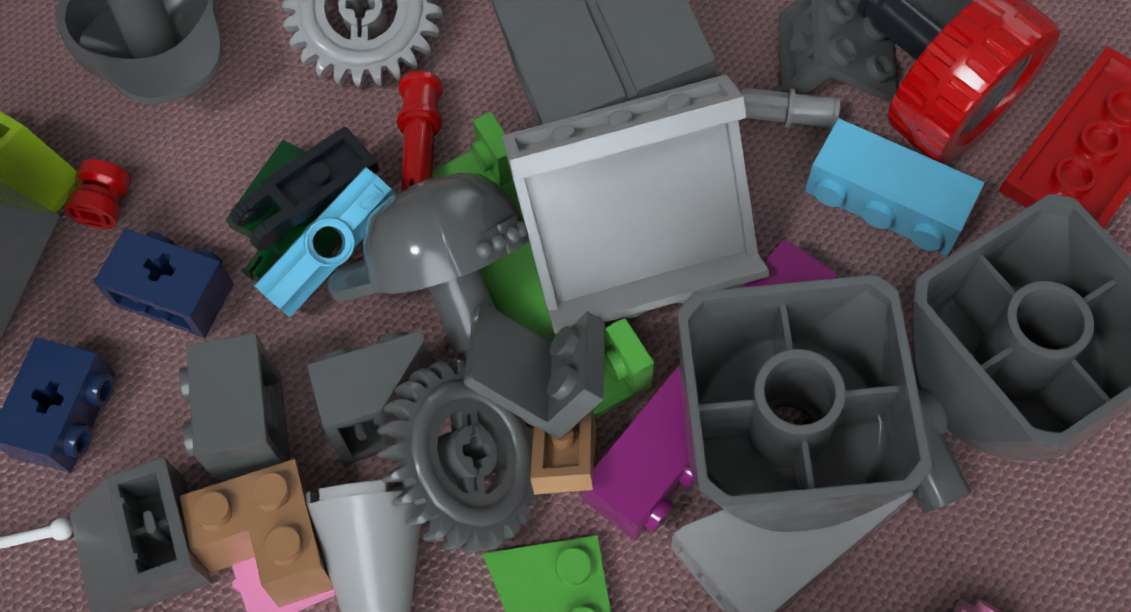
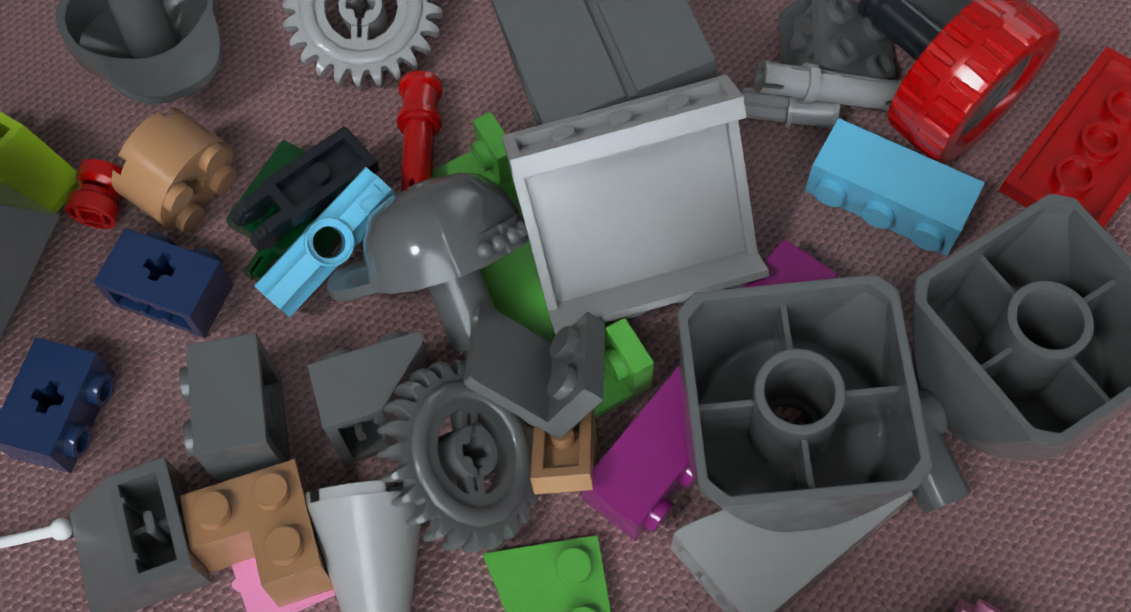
none -> medium nougat brick [111,108,238,233]
none -> light grey pin [754,60,902,111]

